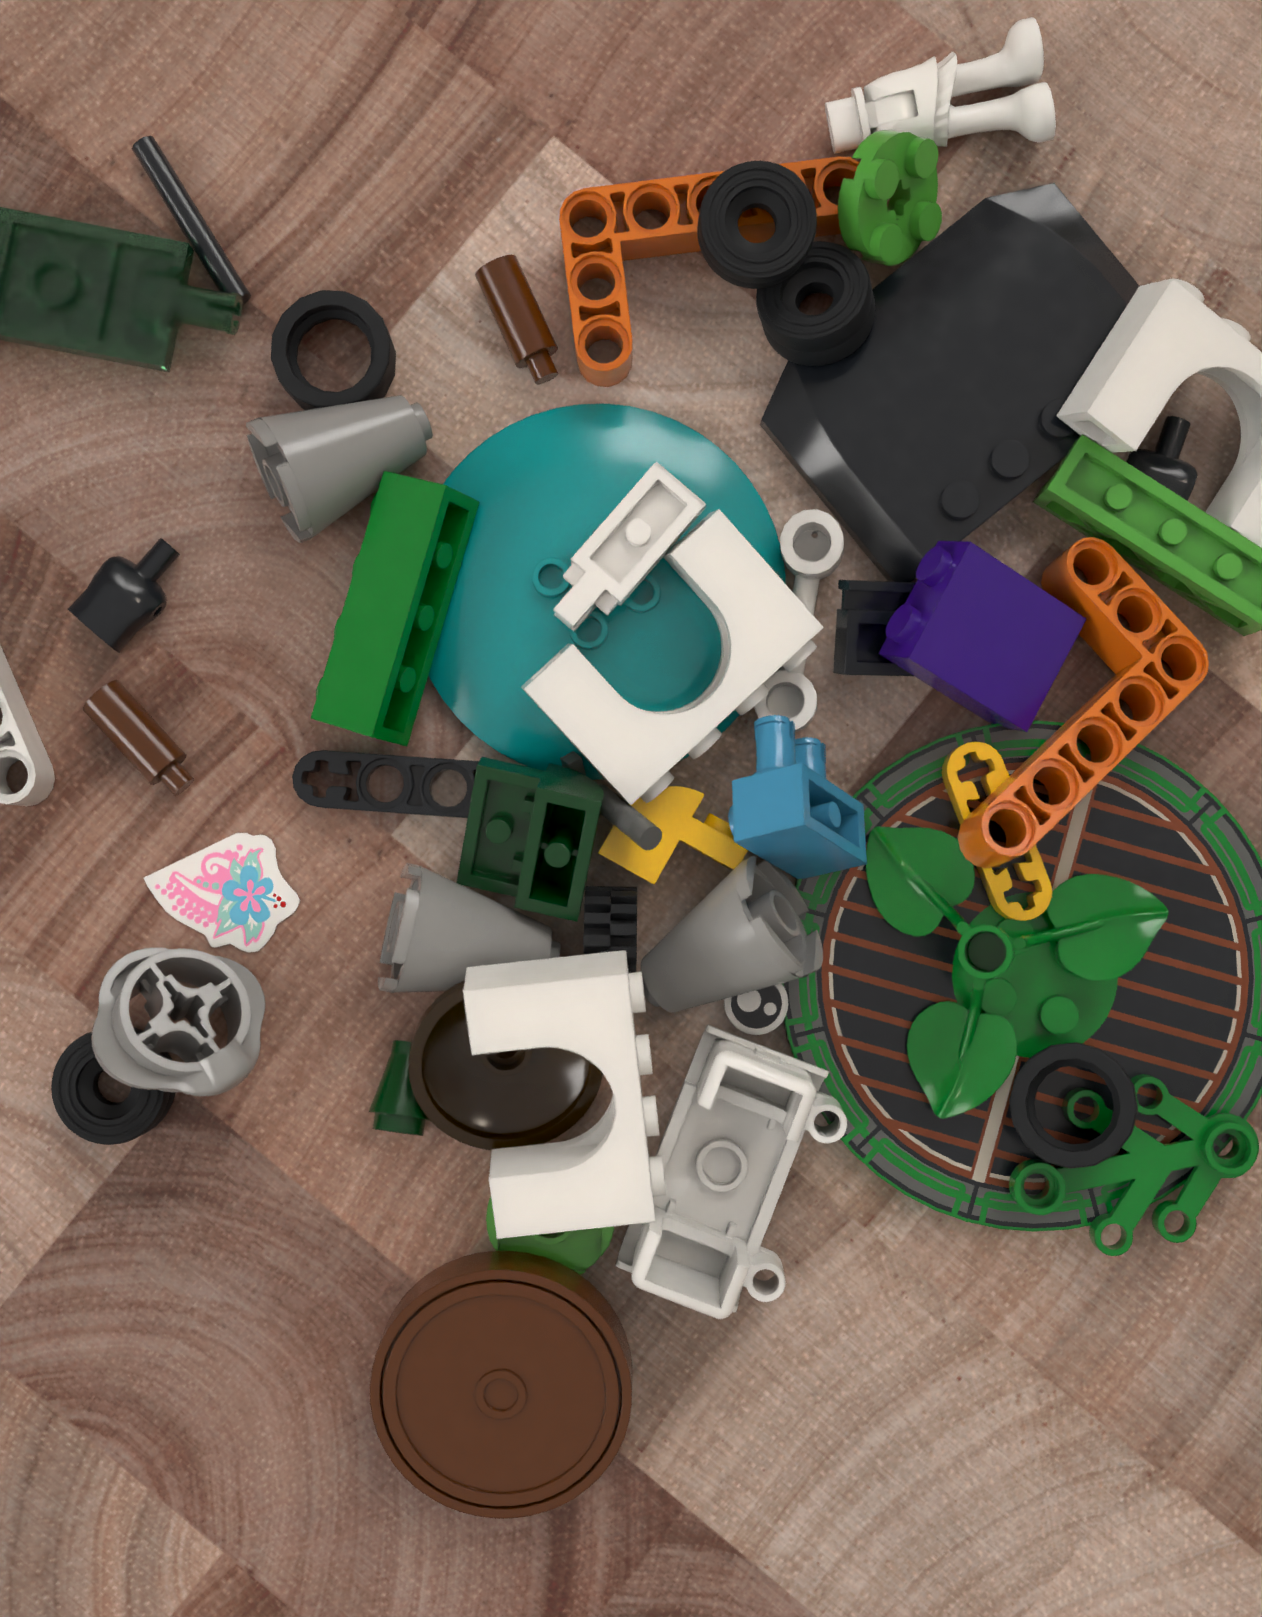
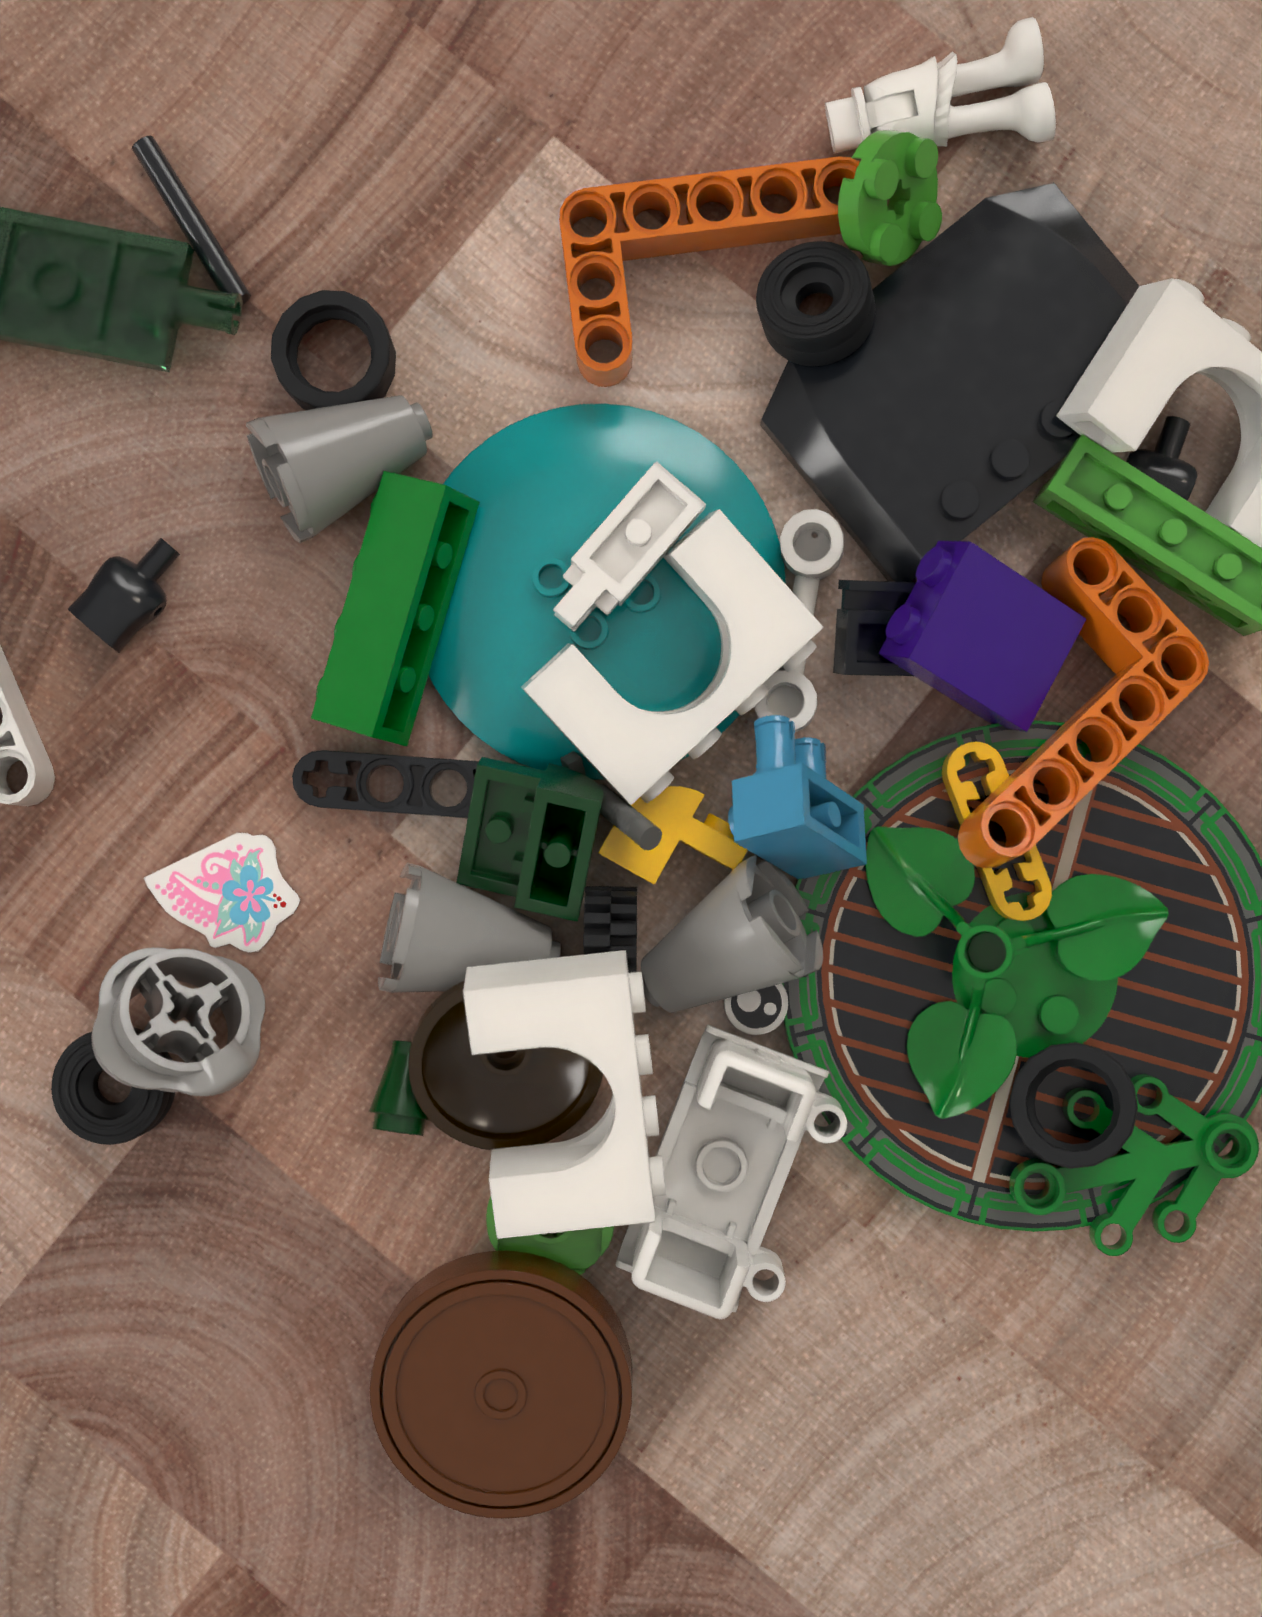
reddish brown cylinder [83,680,194,796] -> none
reddish brown cylinder [475,255,558,385] -> none
black tyre [697,161,817,289] -> none

